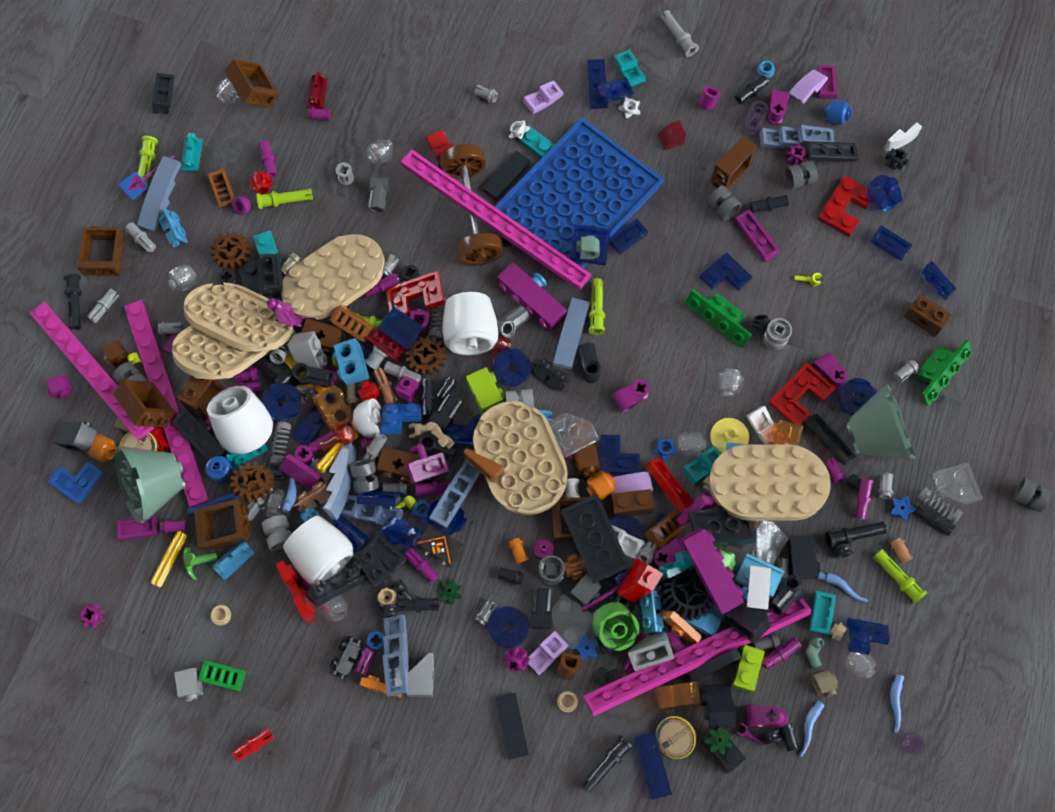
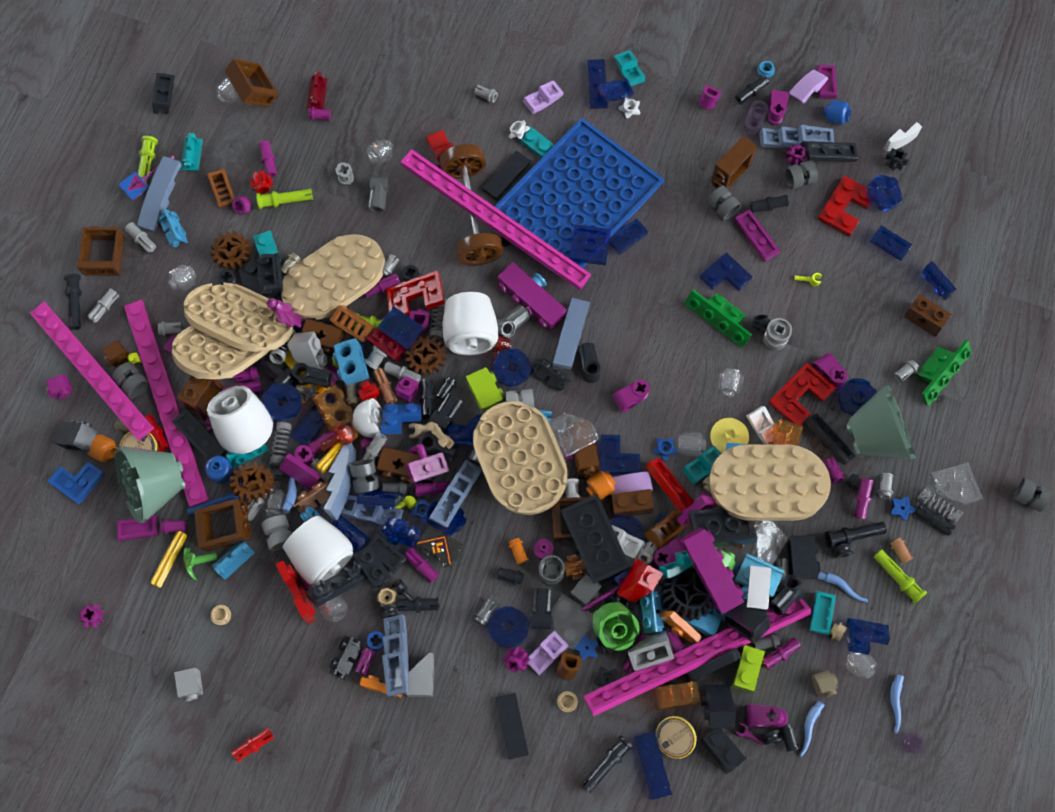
reddish brown window [113,380,175,427] -> none
green slope [198,660,246,692] -> none
dark green plant [436,579,462,605] -> none
dark orange slope [464,448,504,482] -> none
sand green plate [576,236,599,259] -> none
lime pin [588,278,605,335] -> none
dark red brick [658,120,686,150] -> none
light grey pin [660,10,699,57] -> none
dark green plant [705,726,733,755] -> none
sand green arm [805,637,824,669] -> none

